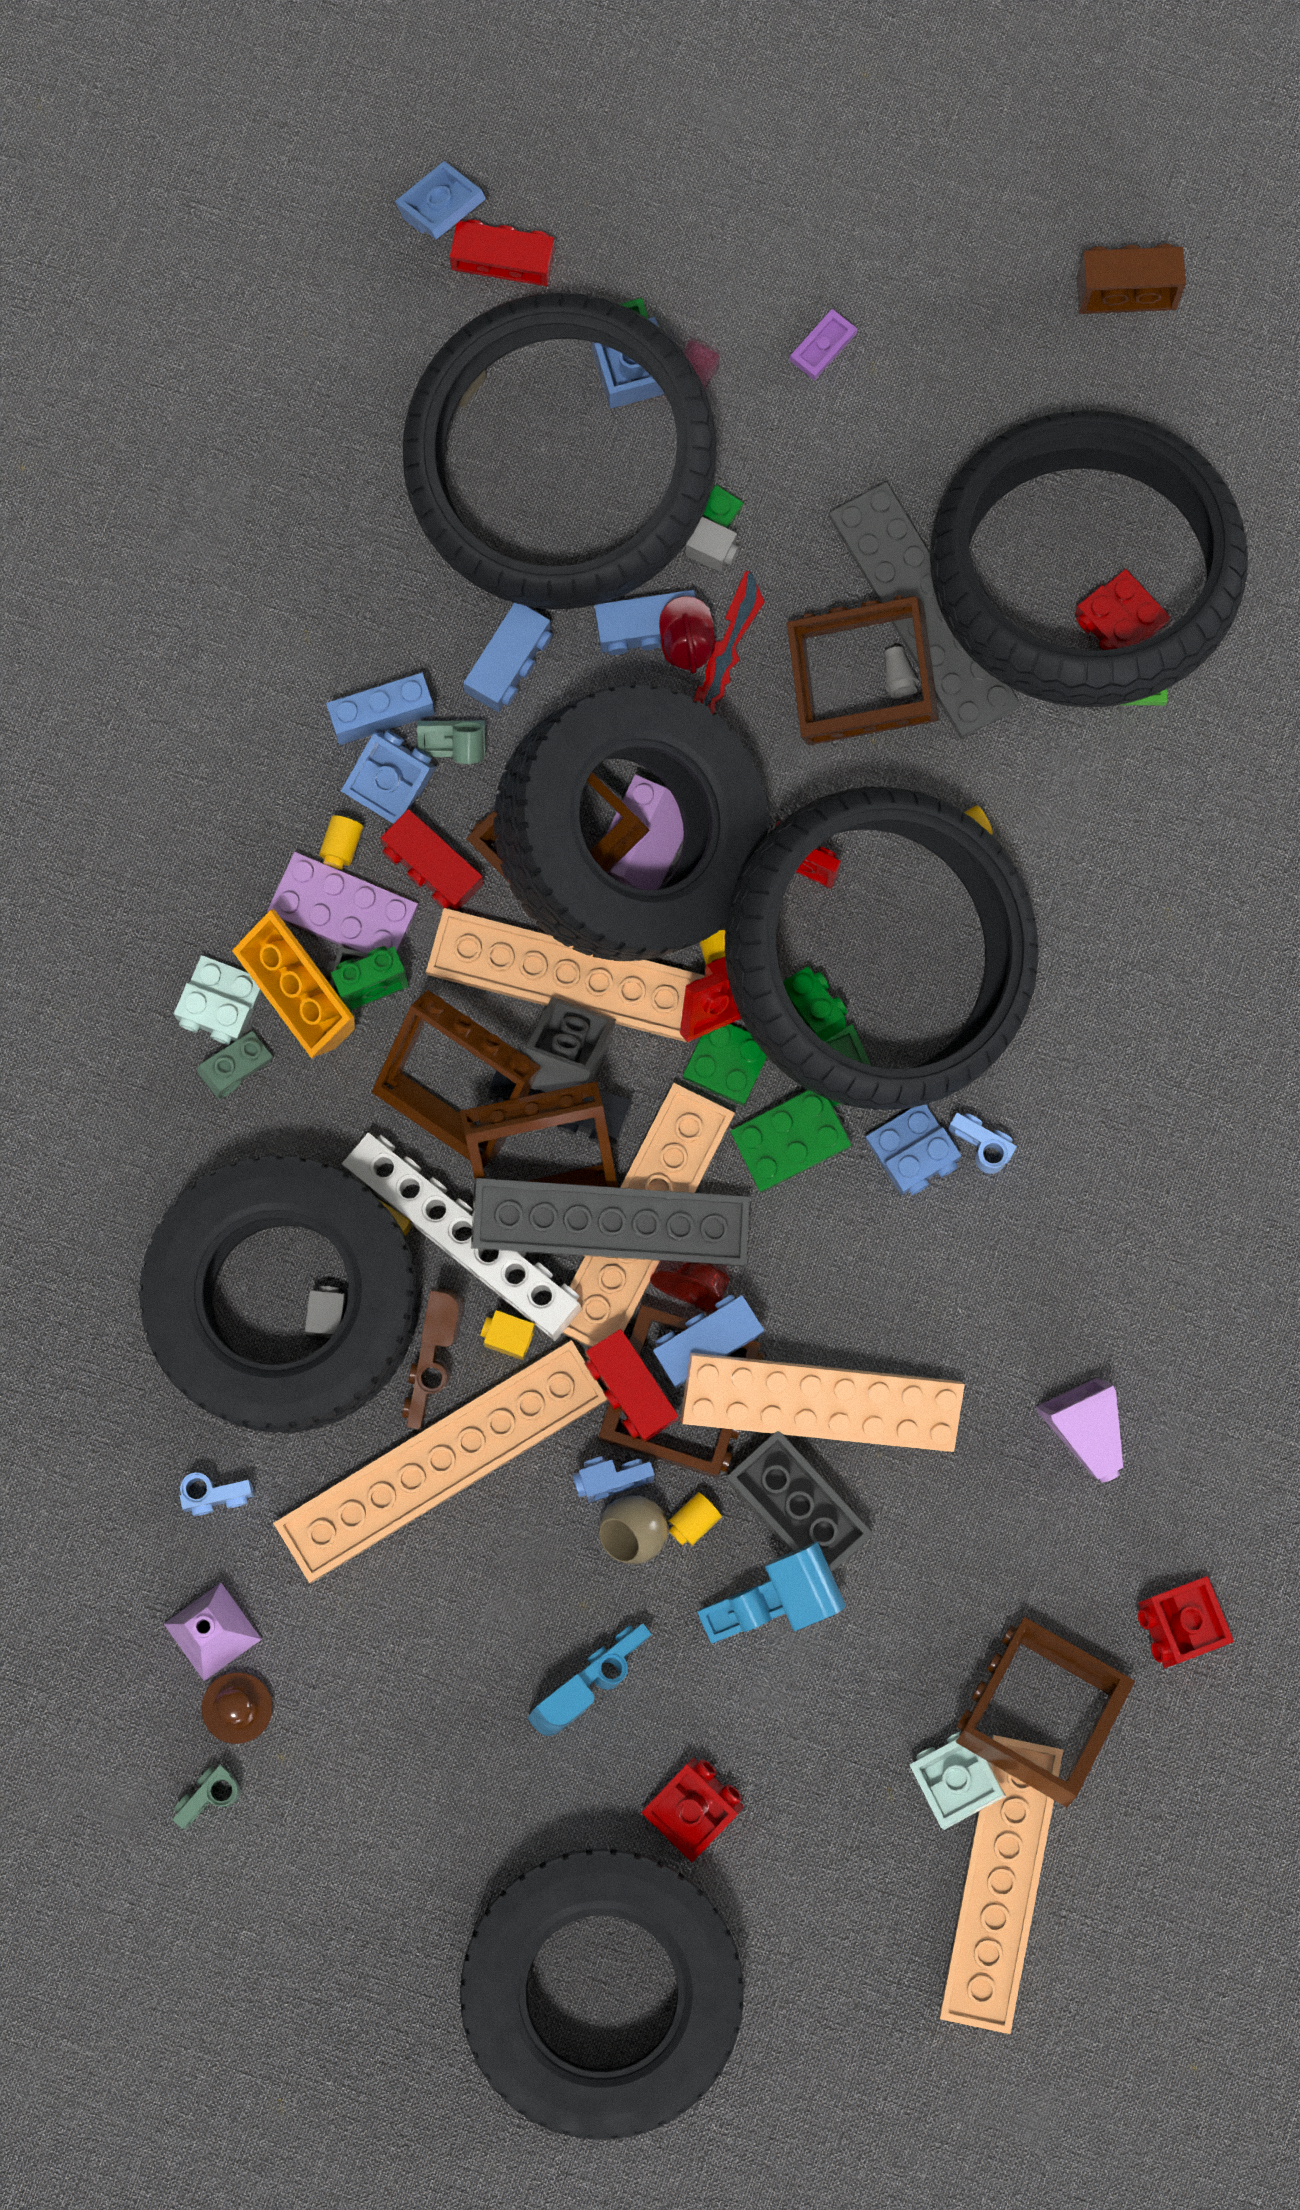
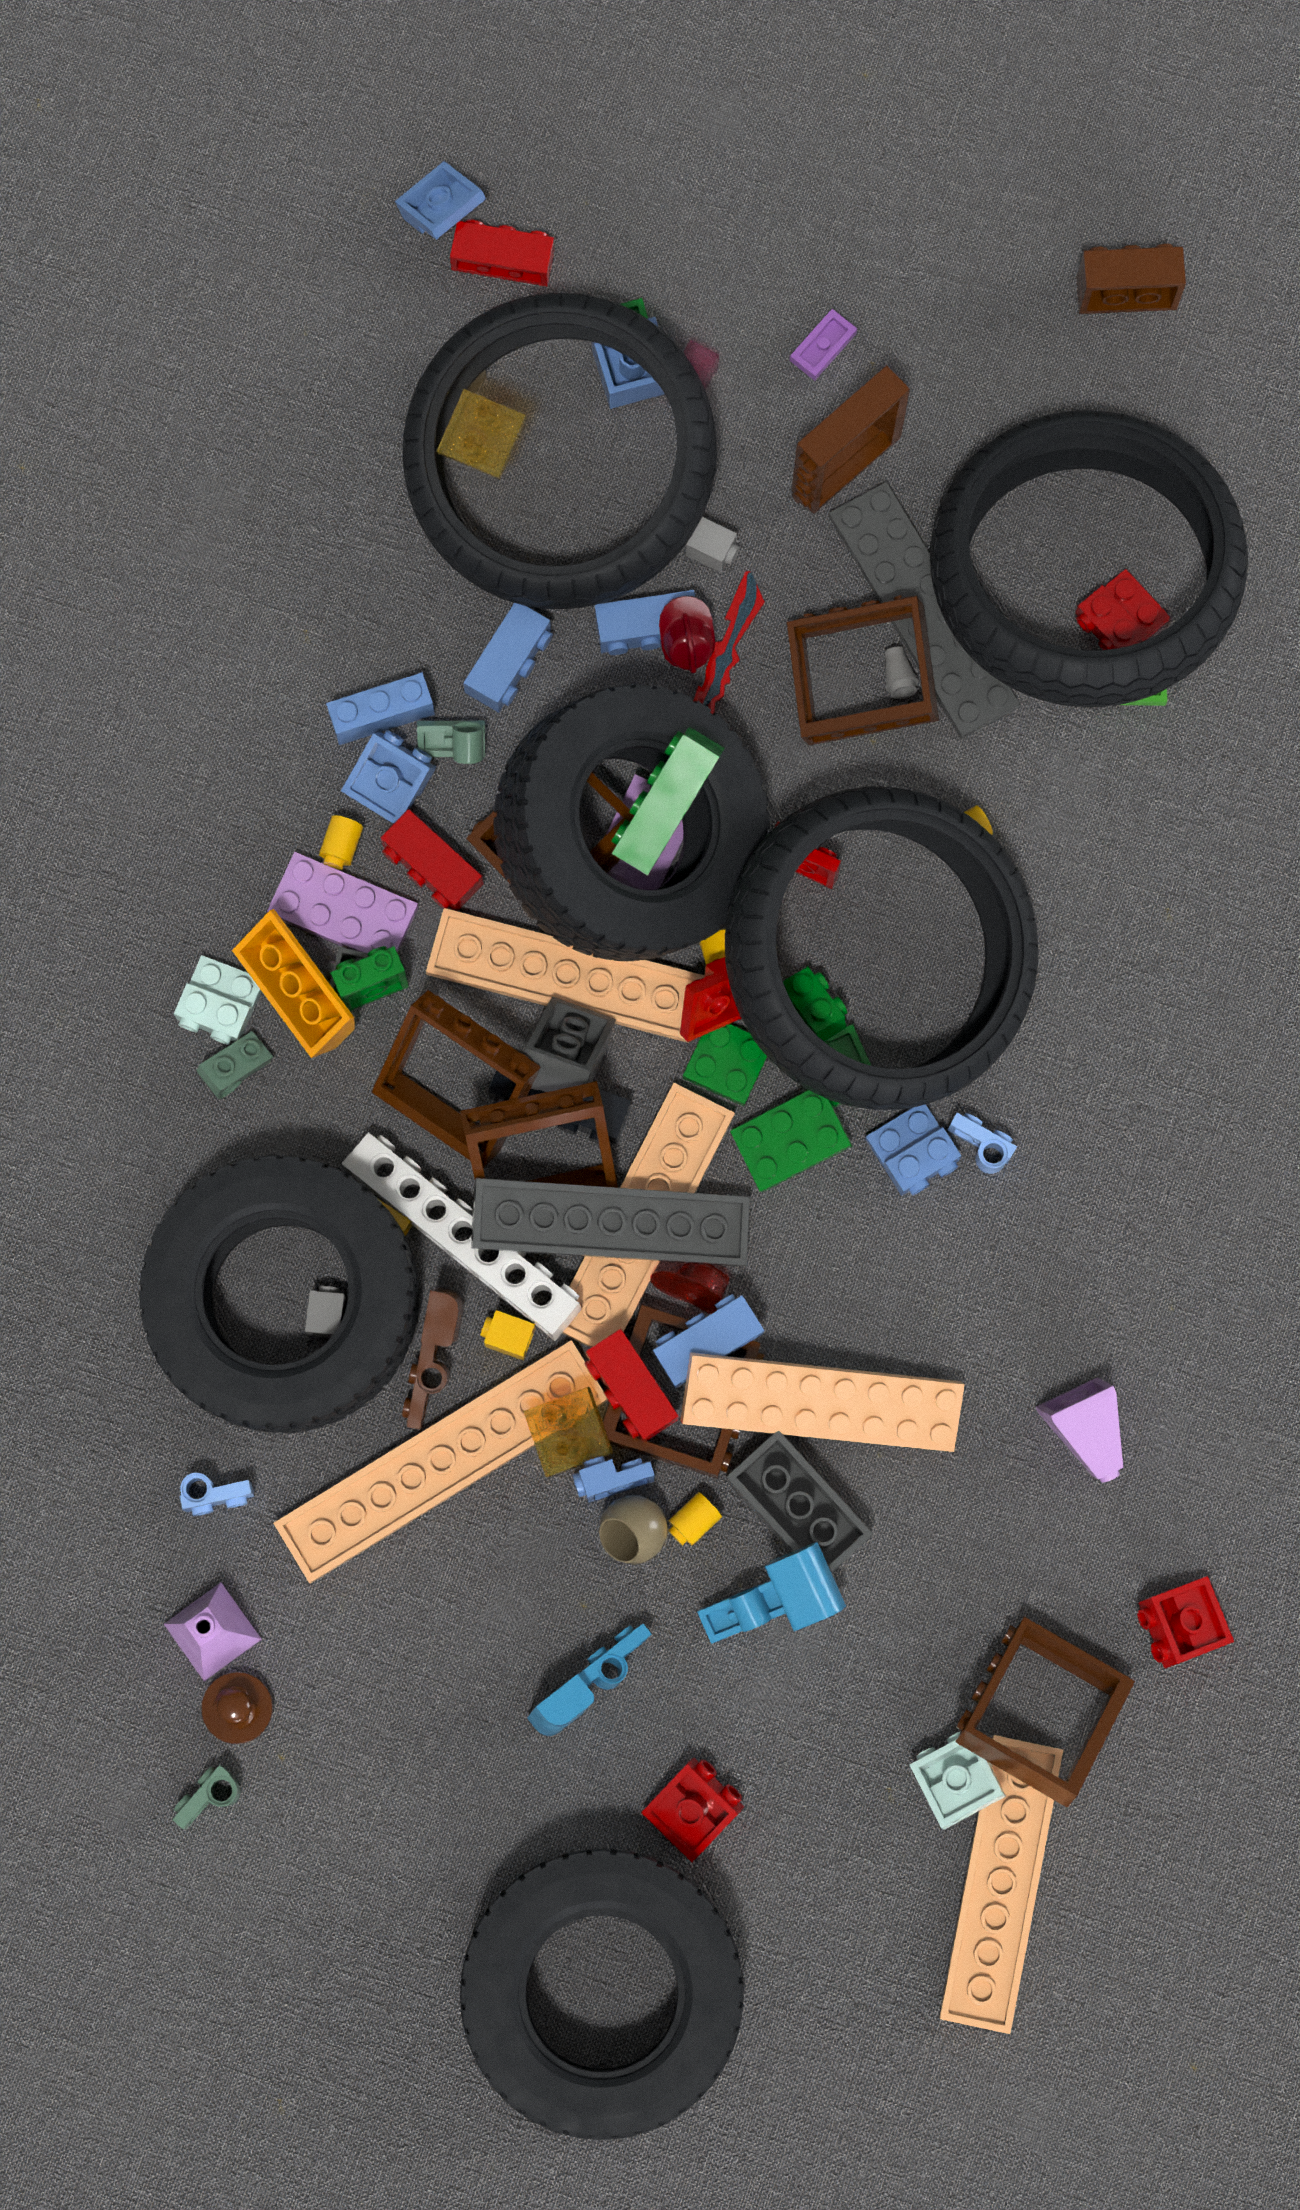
green plate [702,485,743,529] -> none
none -> clear yellow plate [437,389,527,480]
none -> clear yellow plate [523,1387,613,1477]
none -> brick [611,727,725,875]
none -> reddish brown window [791,365,910,514]

